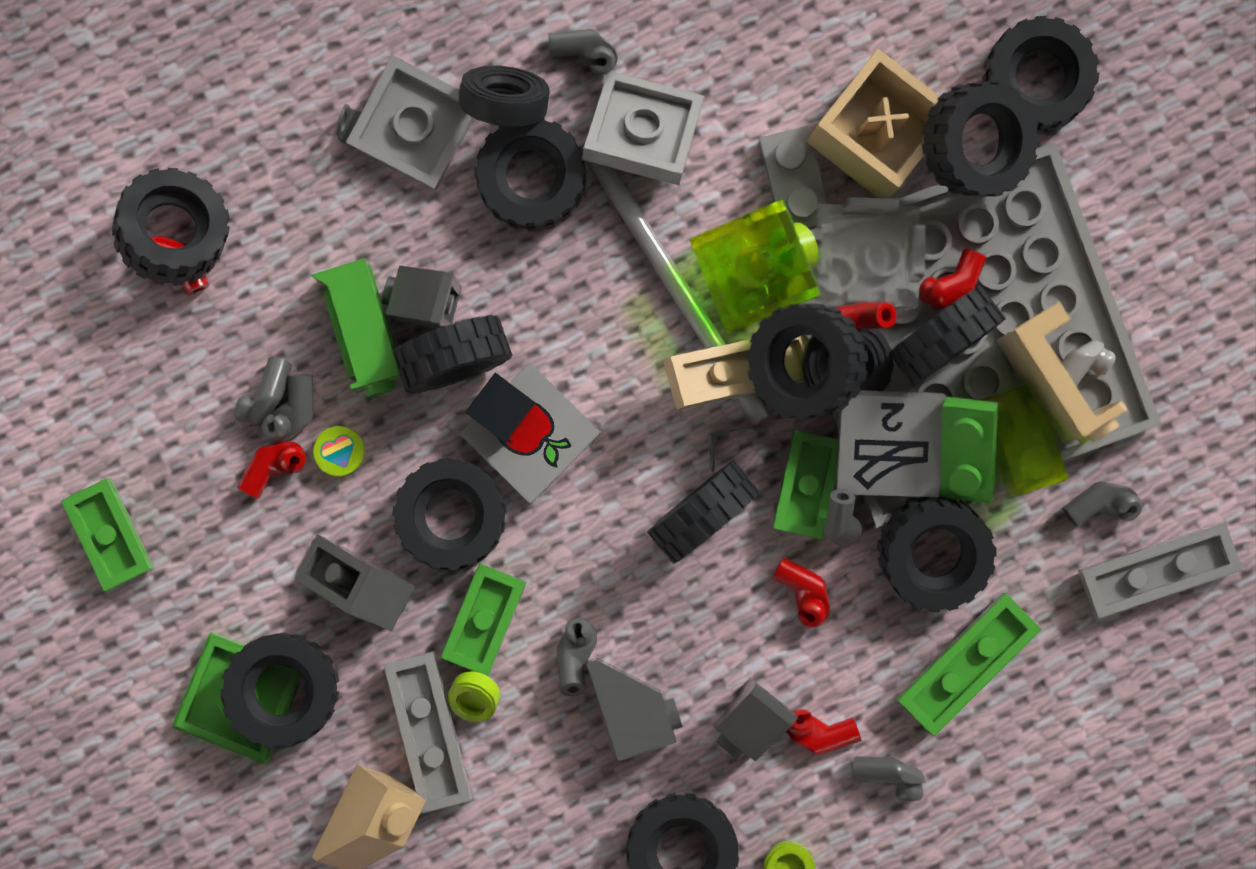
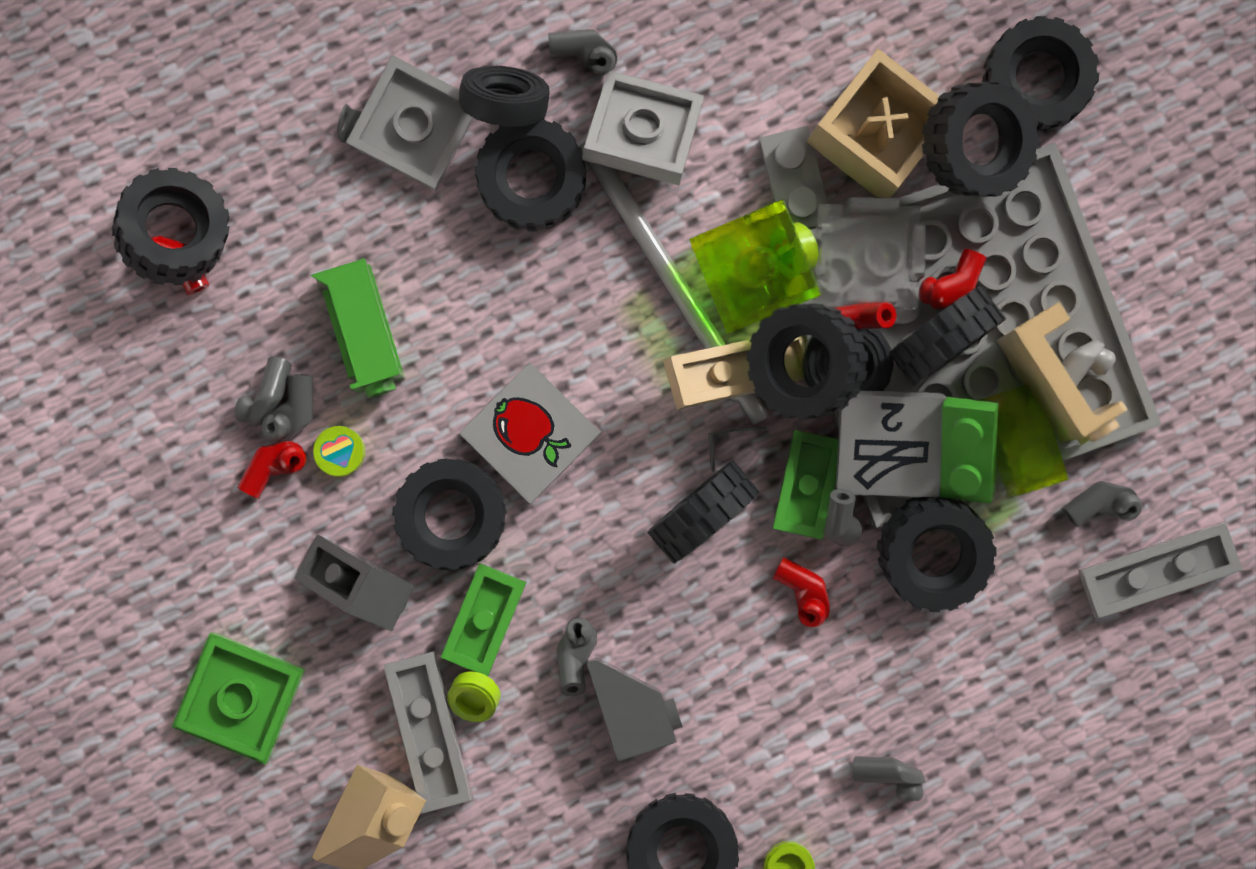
bright green plate [61,478,155,592] -> none
black tyre [220,633,340,749] -> none
dark grey slope [381,265,462,331] -> none
black tyre [393,315,513,393] -> none
black tile [465,372,536,443] -> none
dark grey slope [713,678,798,762] -> none
red arm [786,709,862,755] -> none
bright green plate [896,593,1042,737] -> none

